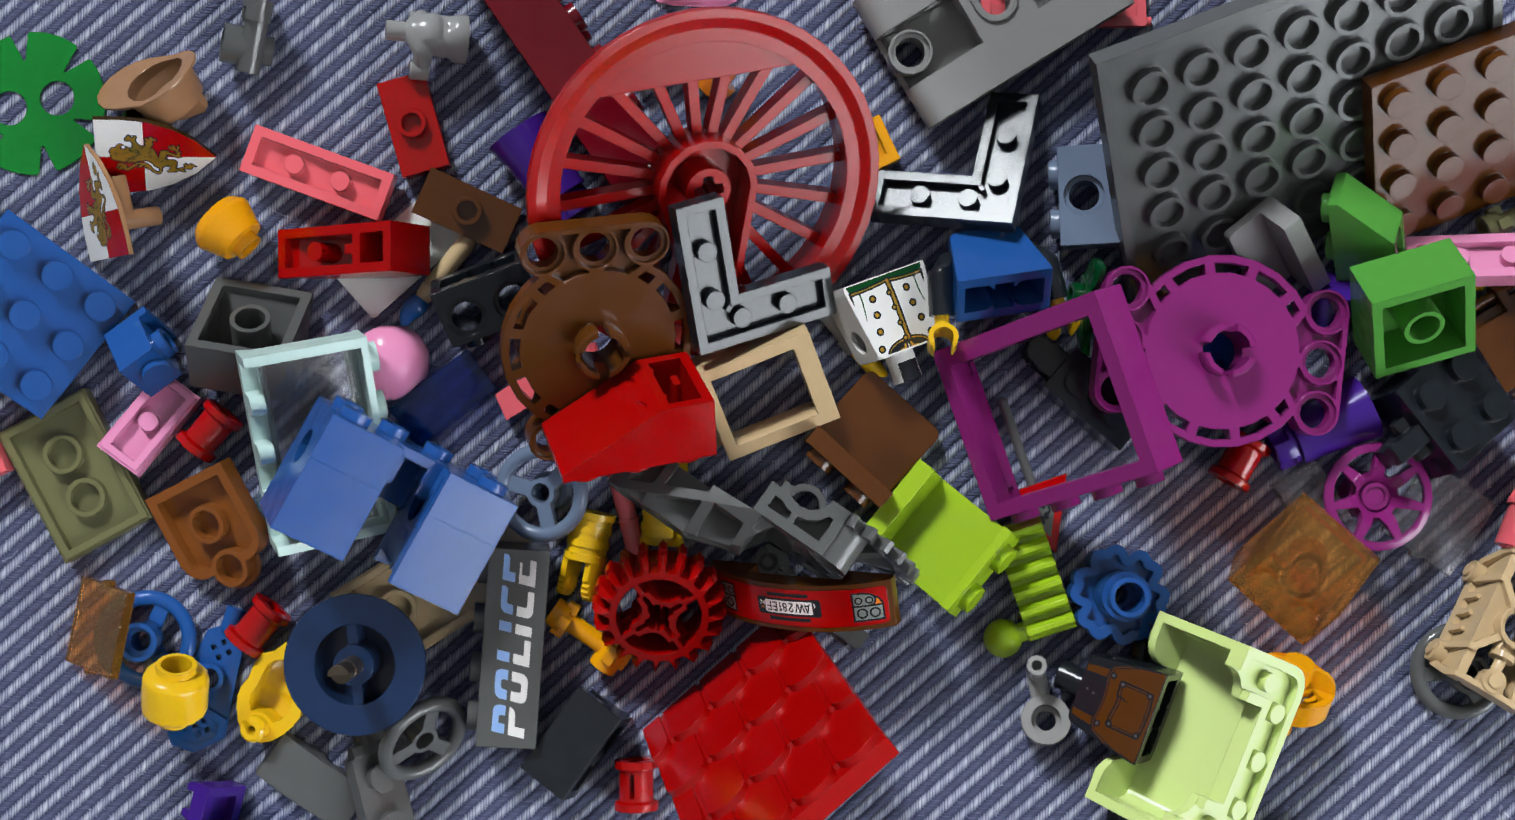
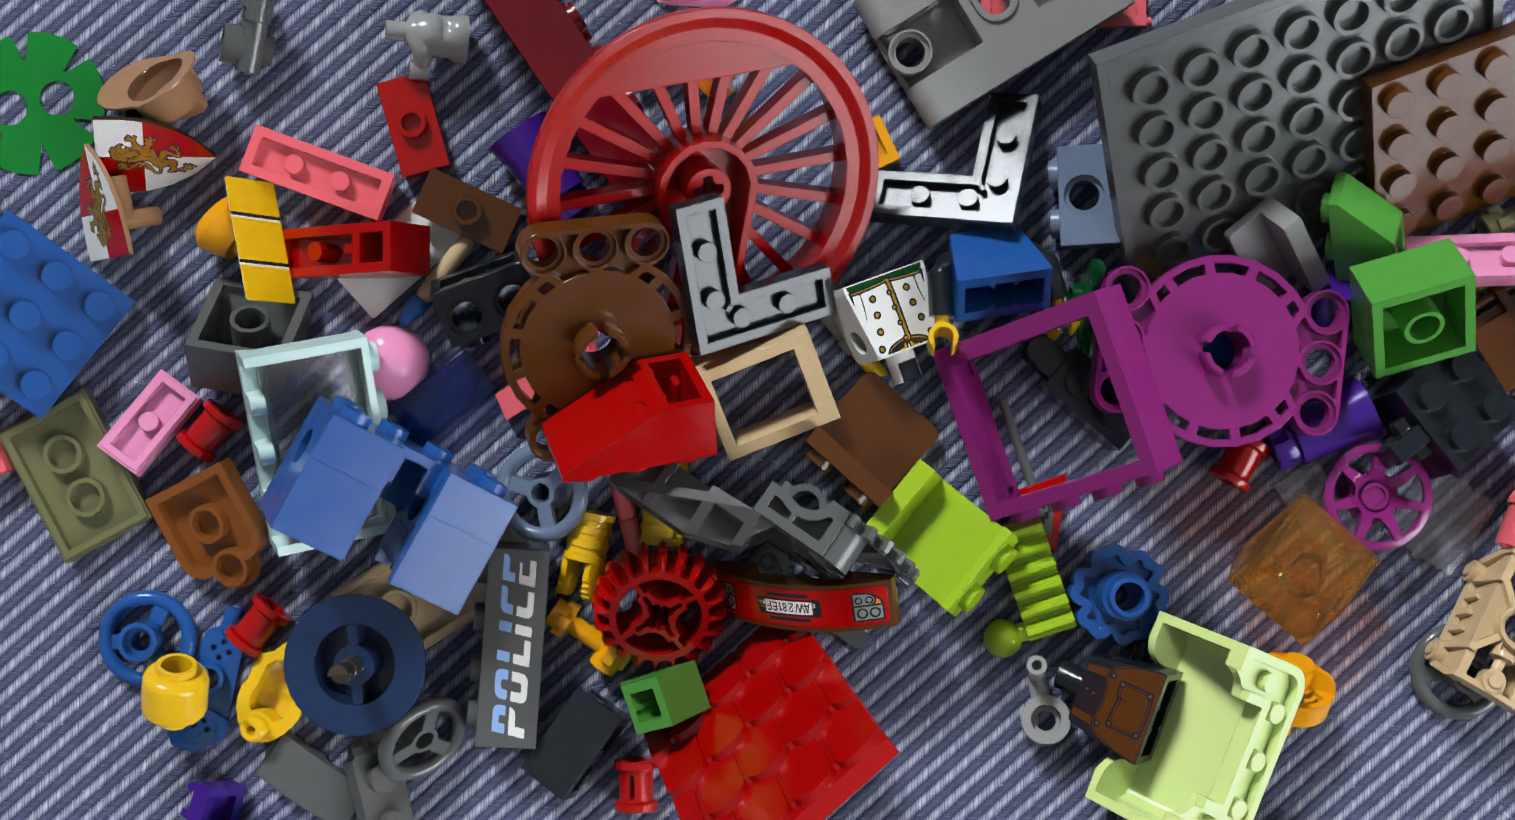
clear orange piece [65,576,136,679] -> none
blue brick [104,306,183,397] -> none
none -> yellow sticker [225,176,295,304]
none -> bright green slope [619,660,711,735]

